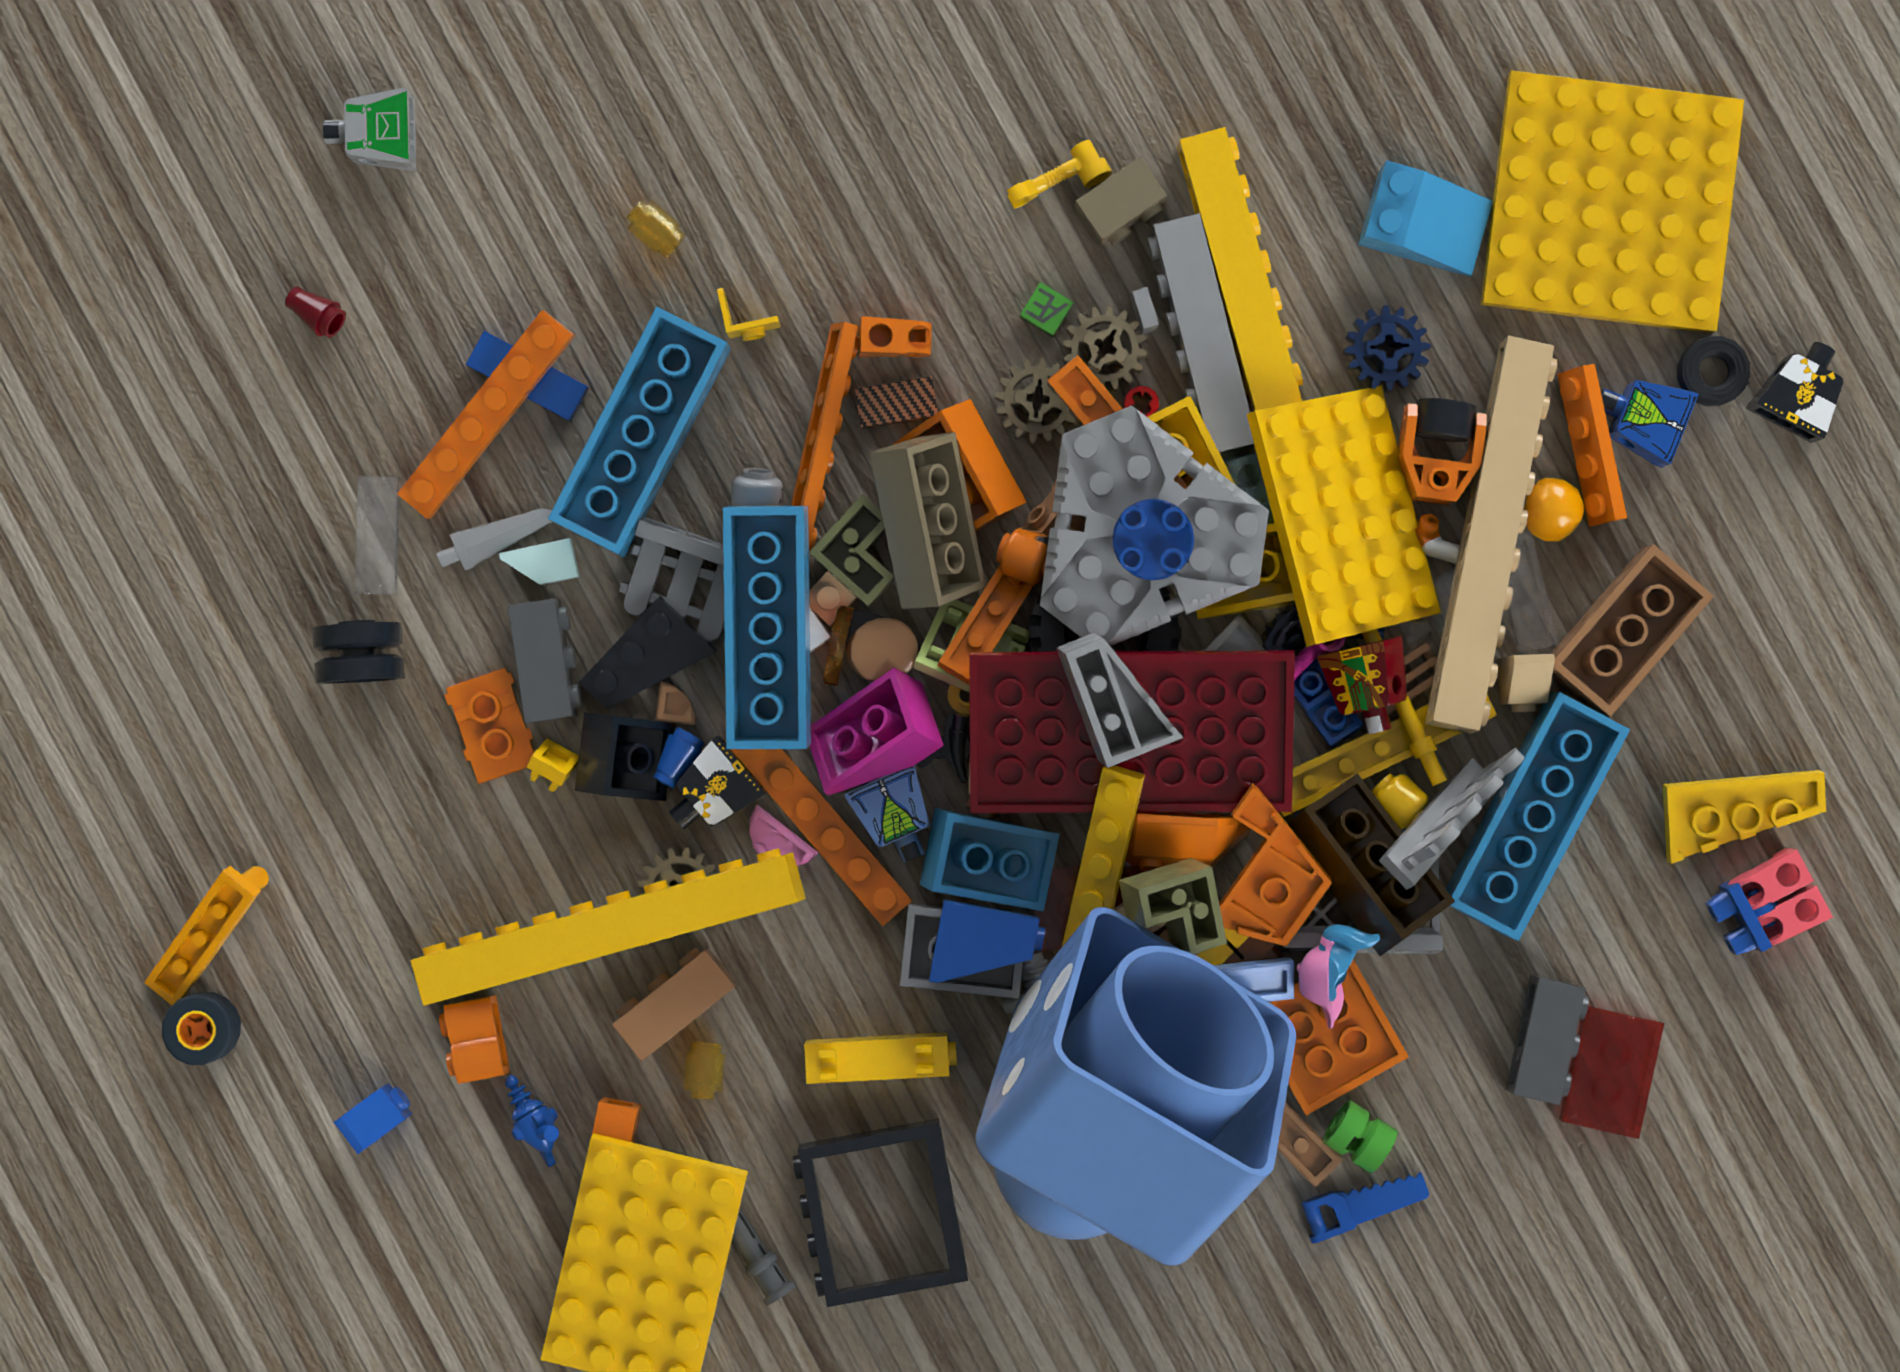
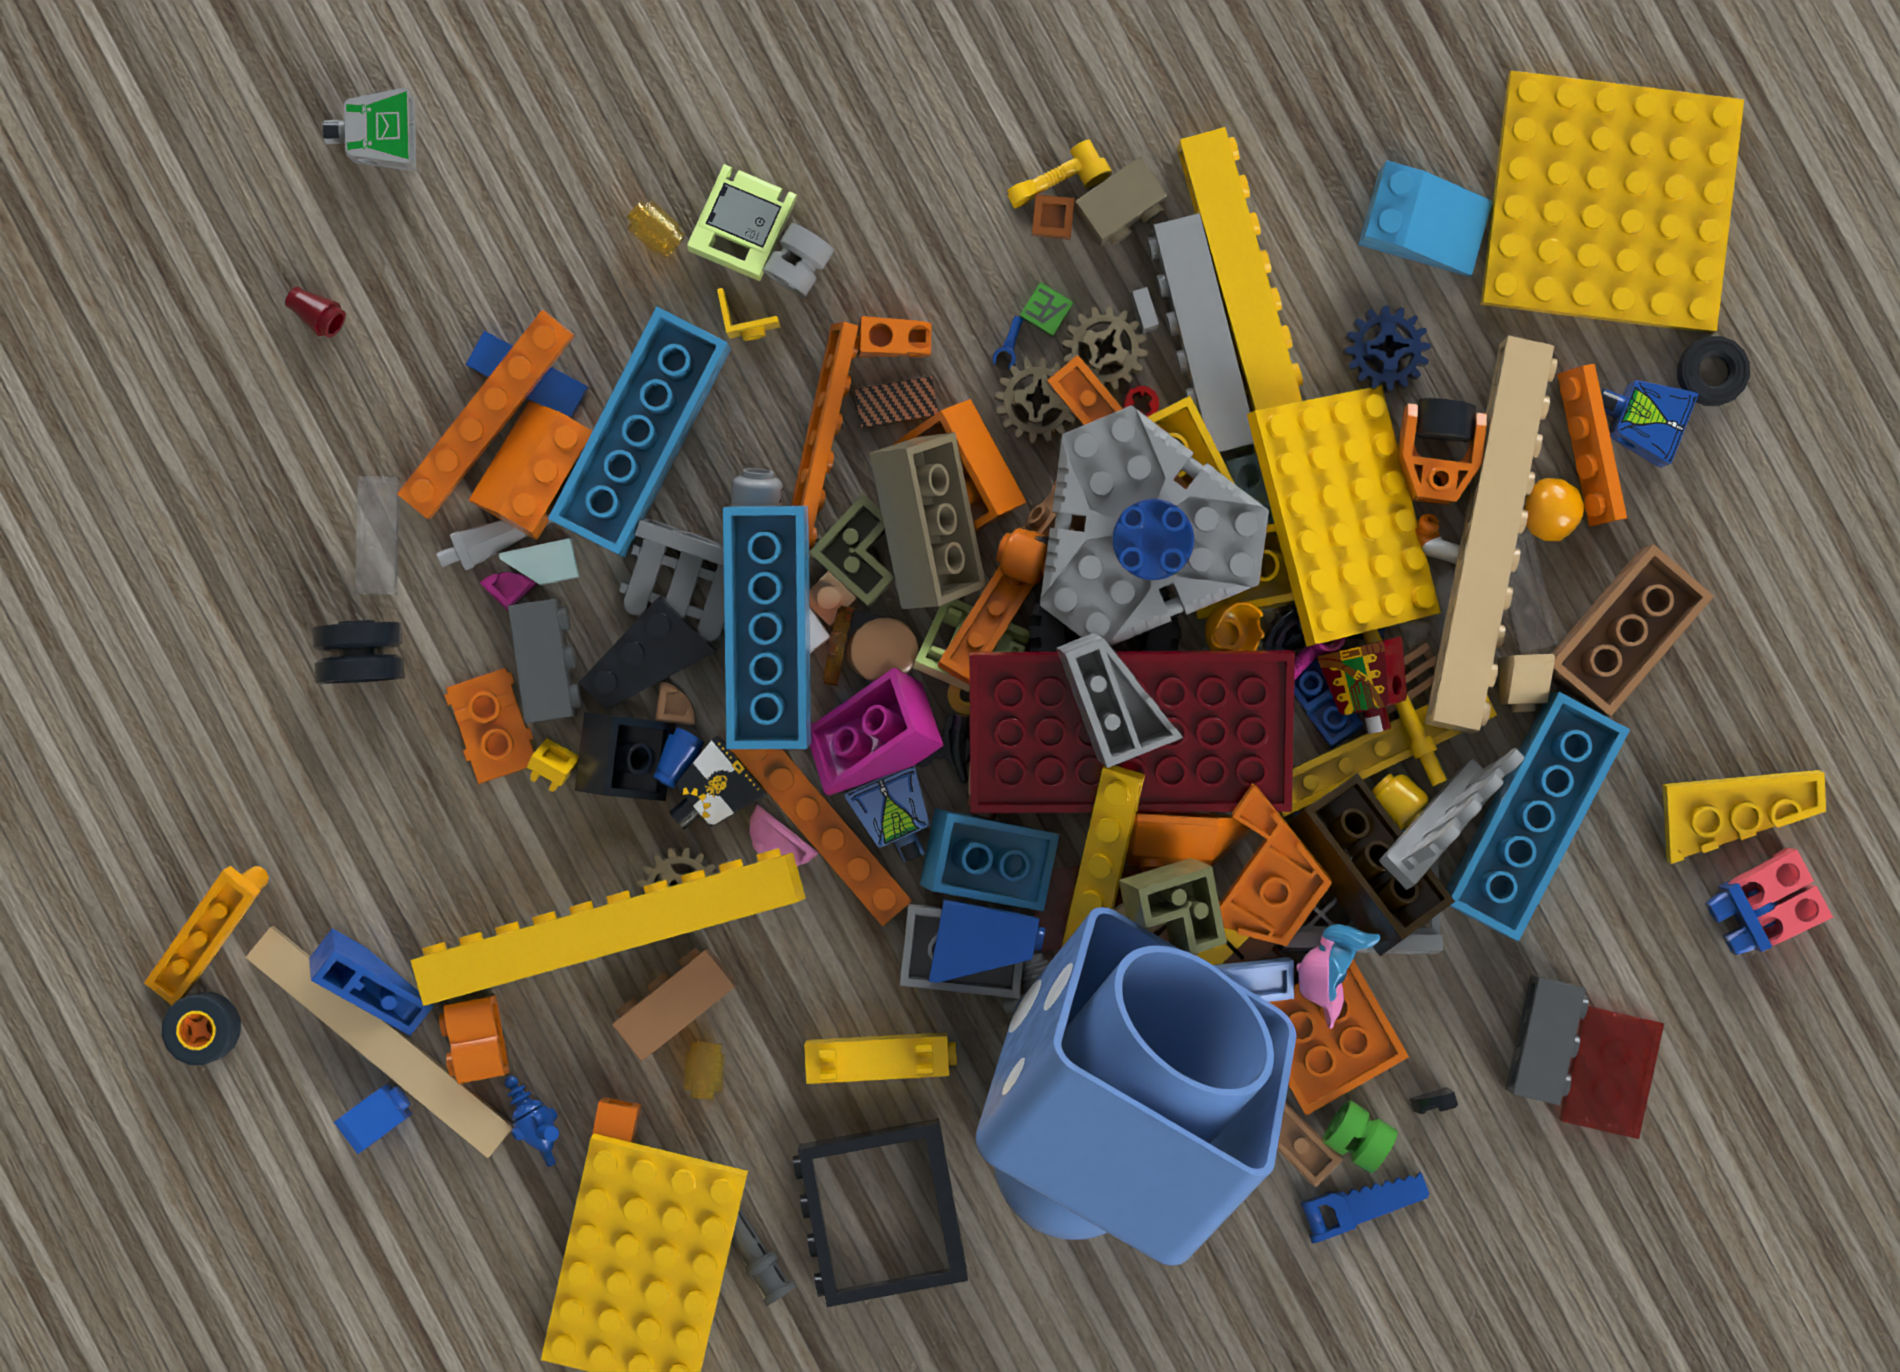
torso [1746,342,1843,443] -> none
none -> tan tile [245,926,514,1158]
none -> blue slope [309,928,434,1036]
none -> orange slope [469,400,592,541]
none -> dark pink tile [480,572,537,611]
none -> container [687,164,797,281]
none -> light grey wheel [762,223,834,298]
none -> blue hand [992,316,1023,370]
none -> dark orange plate [1031,194,1075,240]
none -> light orange hair [1205,601,1265,651]
none -> black tile [1410,1087,1458,1114]

